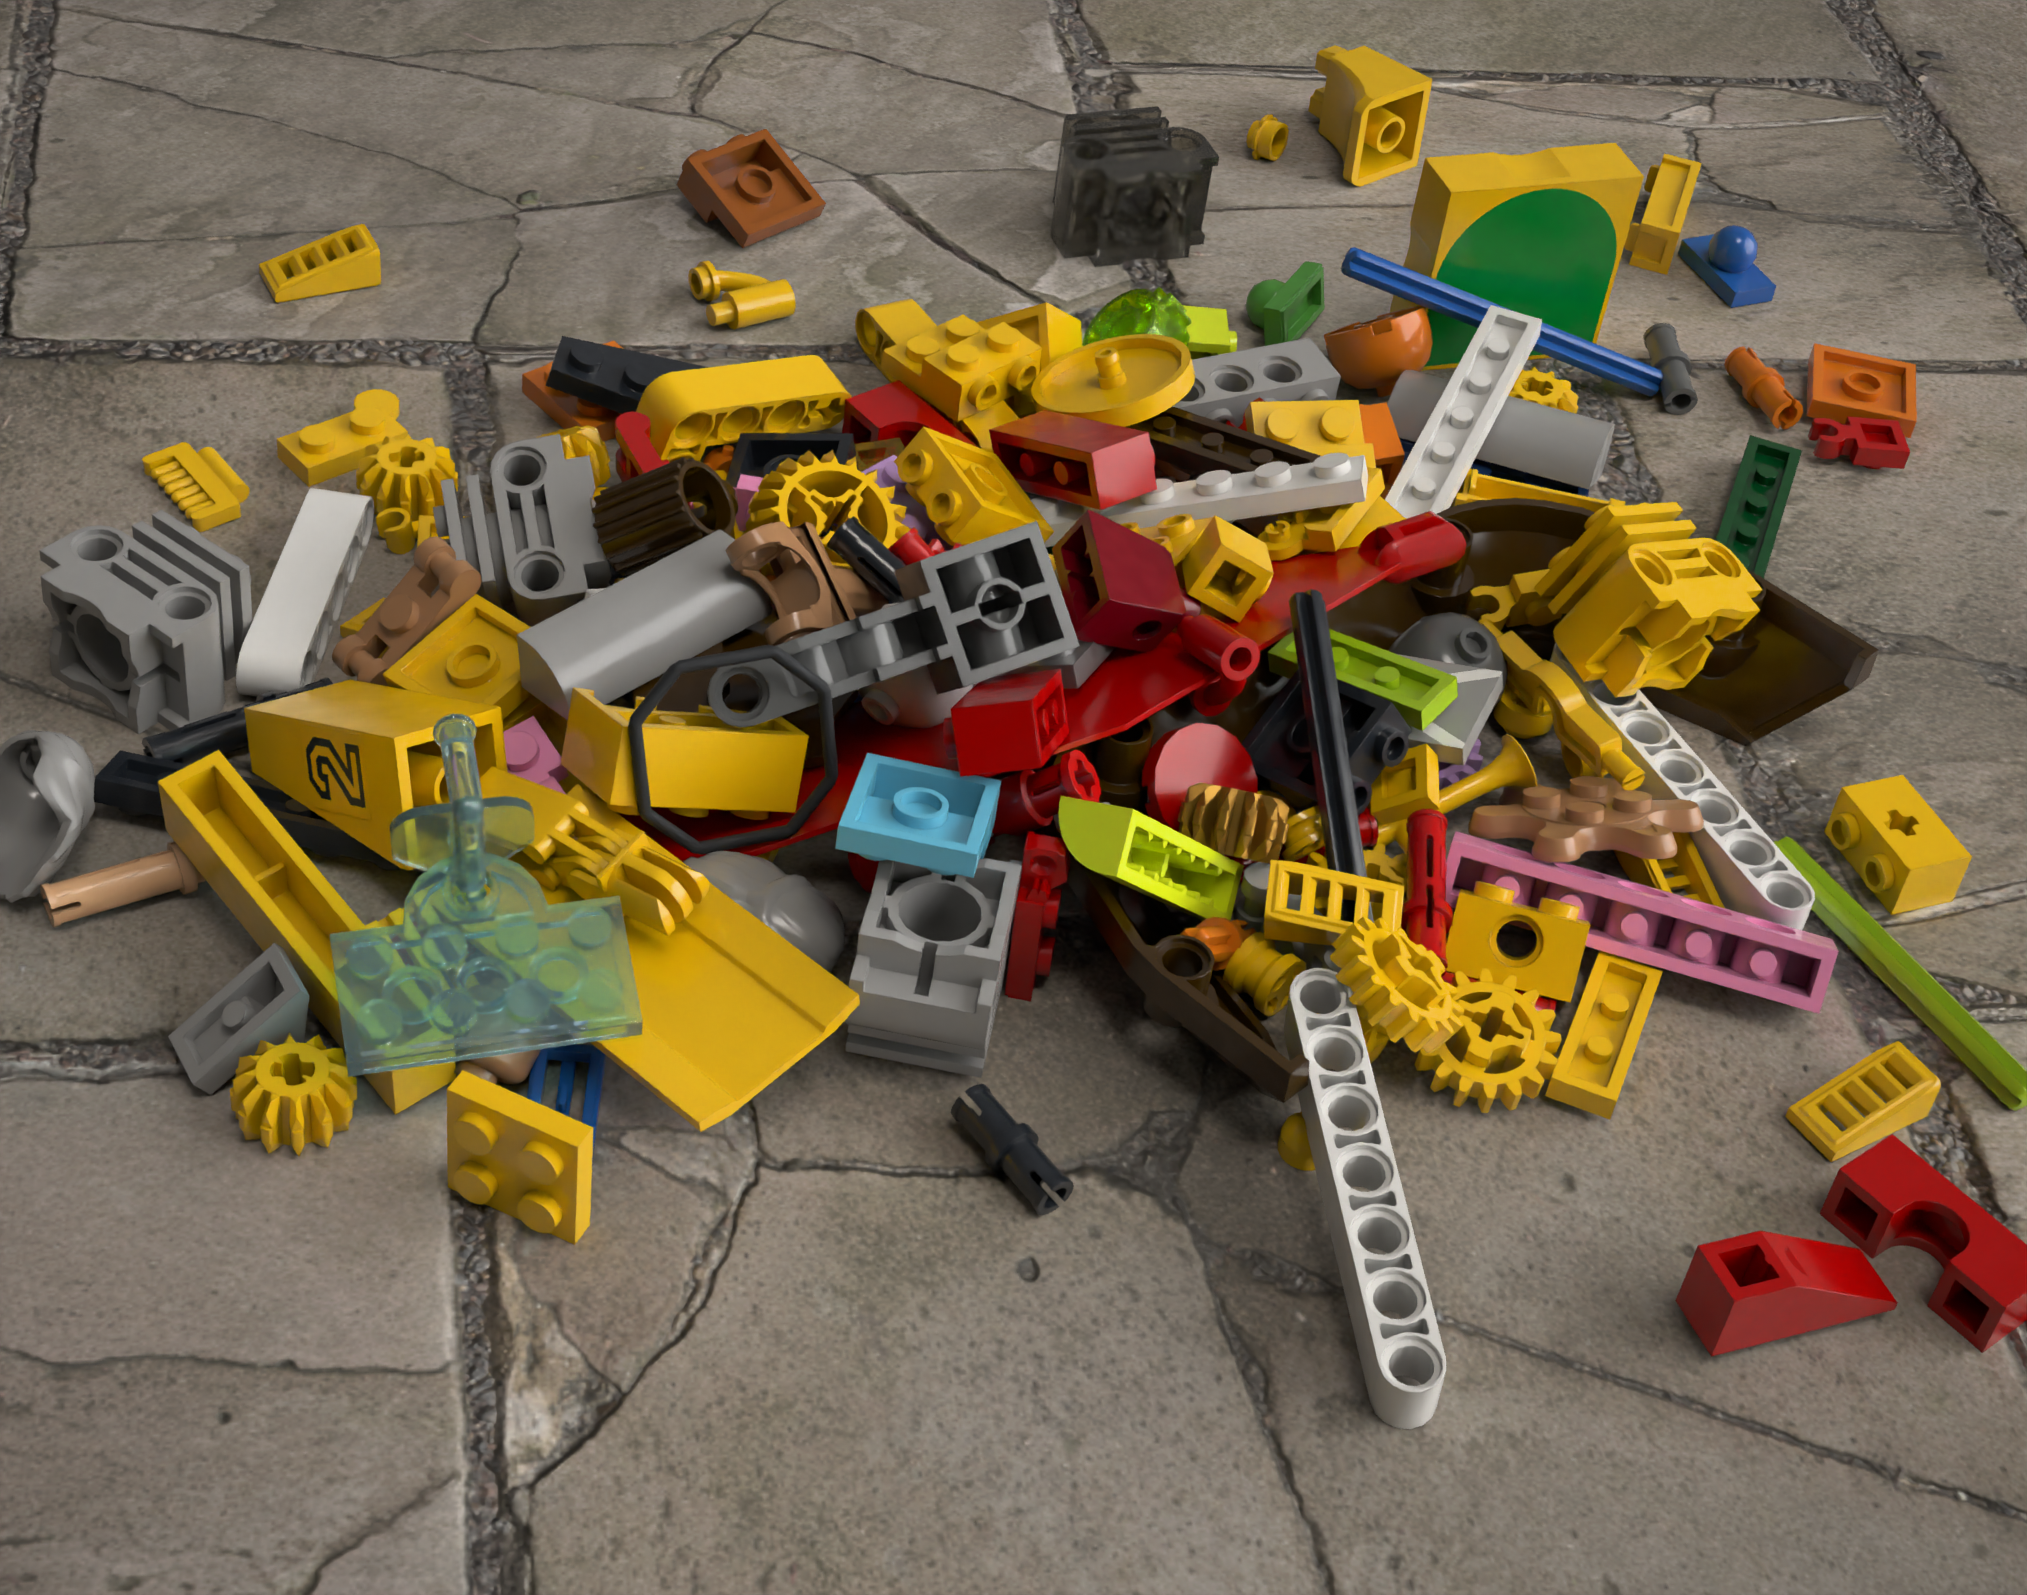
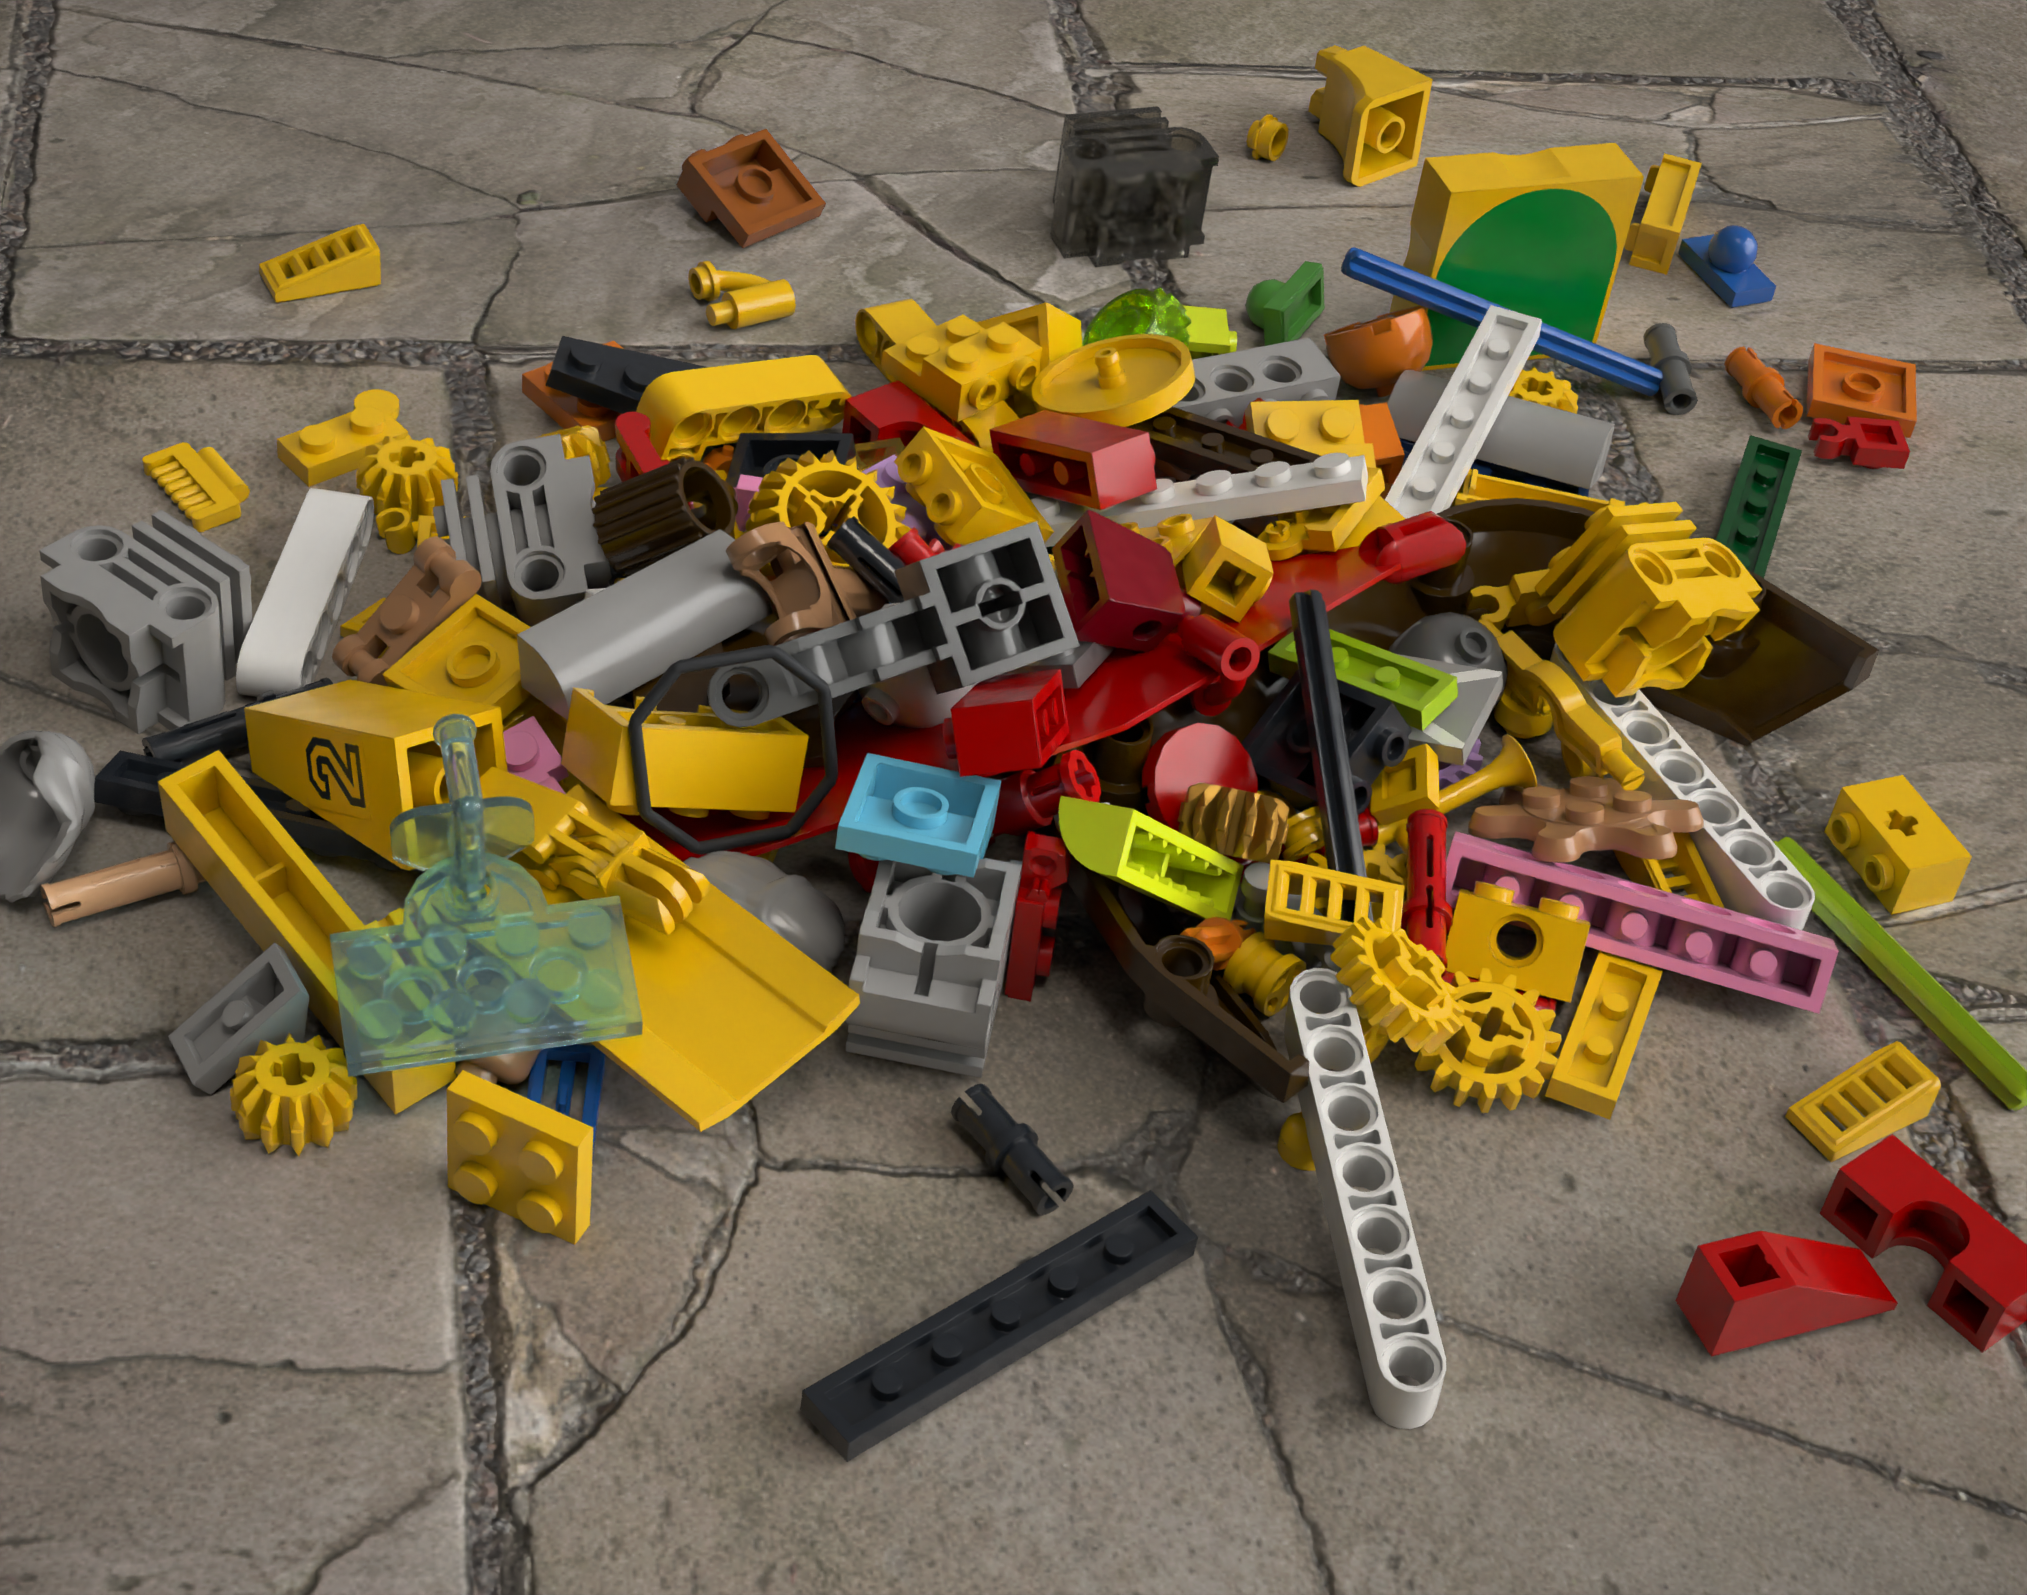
none -> black plate [800,1190,1198,1462]

